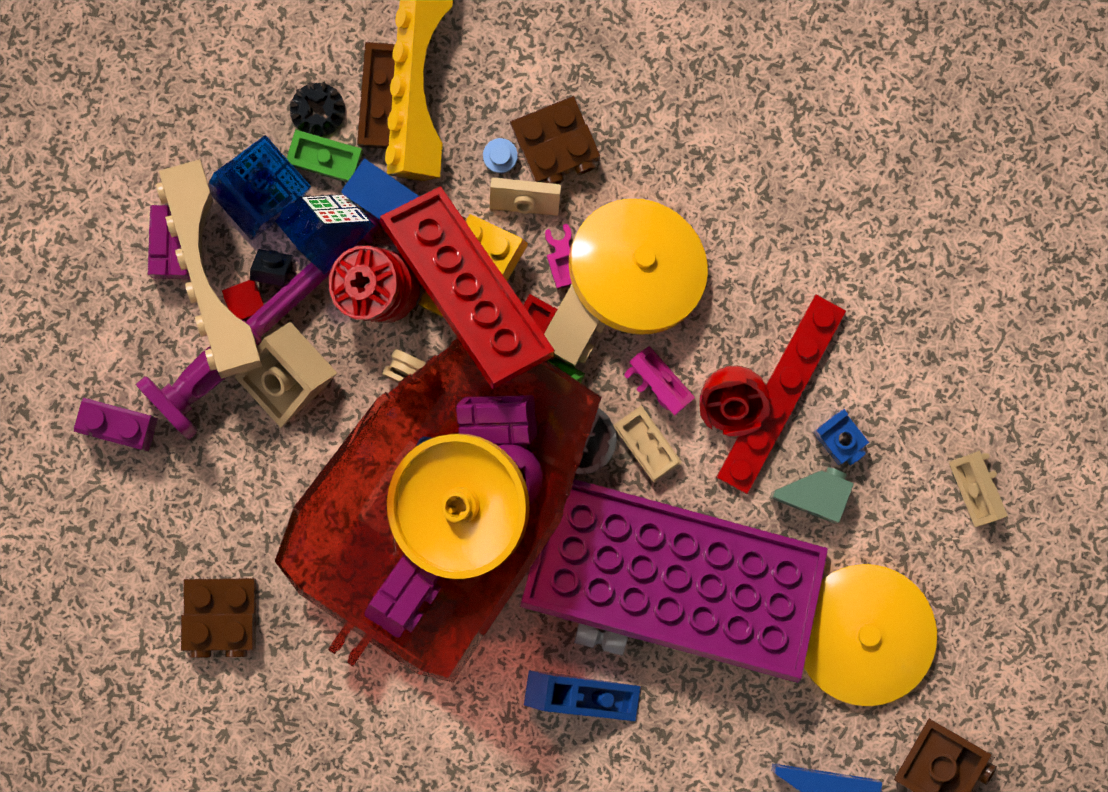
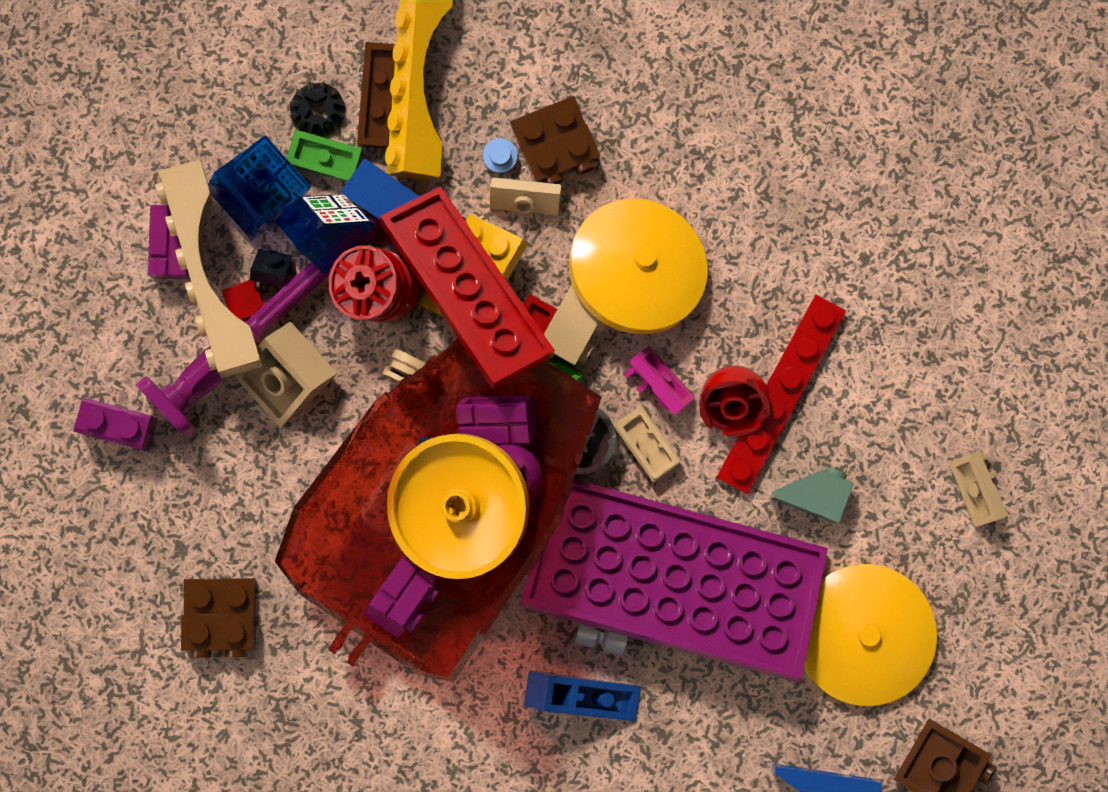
dark pink plate [545,224,572,290] -> none
blue brick [812,409,869,466] -> none

